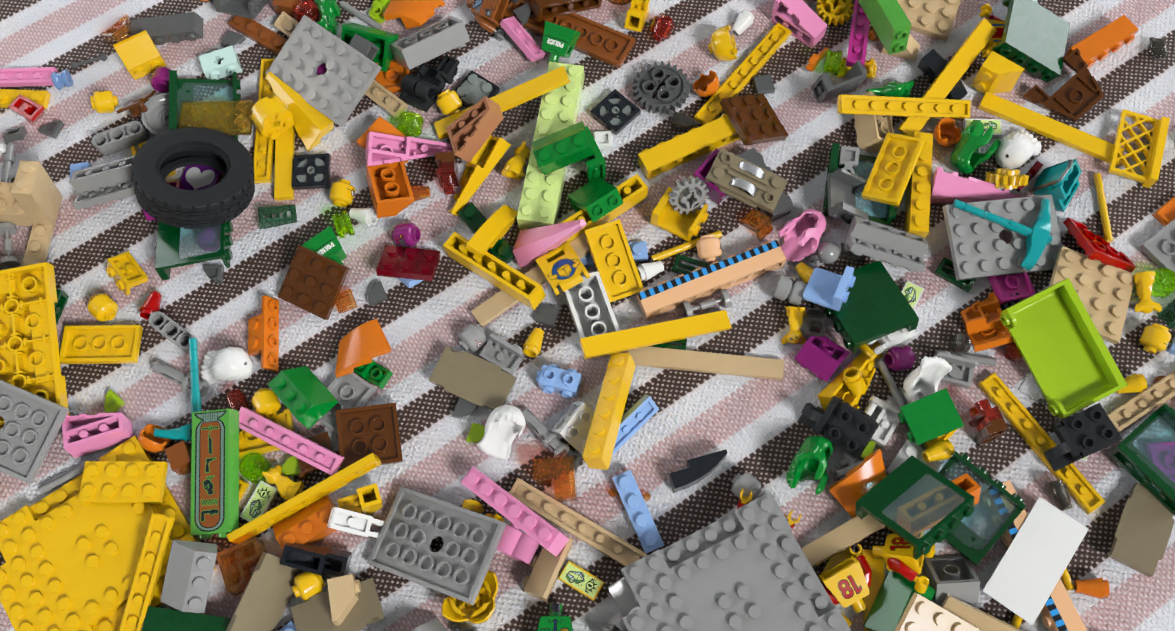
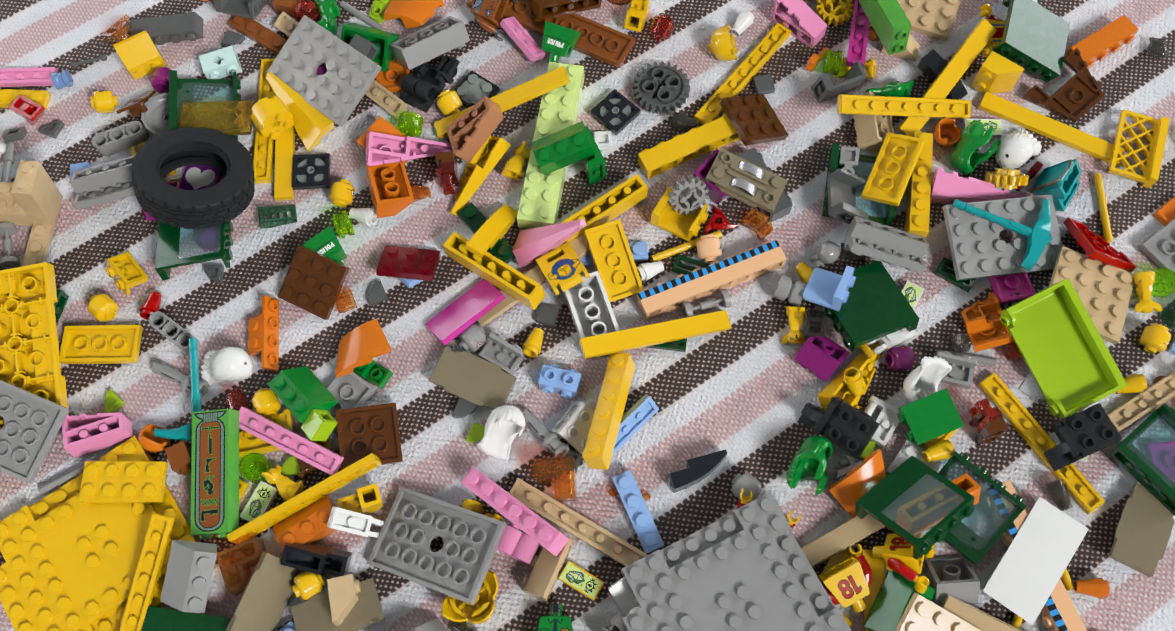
magenta head [391,223,421,247] -> none
dark grey tile [513,3,530,26] -> none
green panel [567,177,623,222] -> none
tan tile [628,346,784,380] -> none
orange hair [692,70,719,97] -> none
bright pink hair [779,209,826,262] -> none
light grey bar [876,360,906,408] -> none
none -> lime brick [301,409,338,442]
none -> dark pink tile [425,279,505,345]
none -> red piece [704,204,739,235]

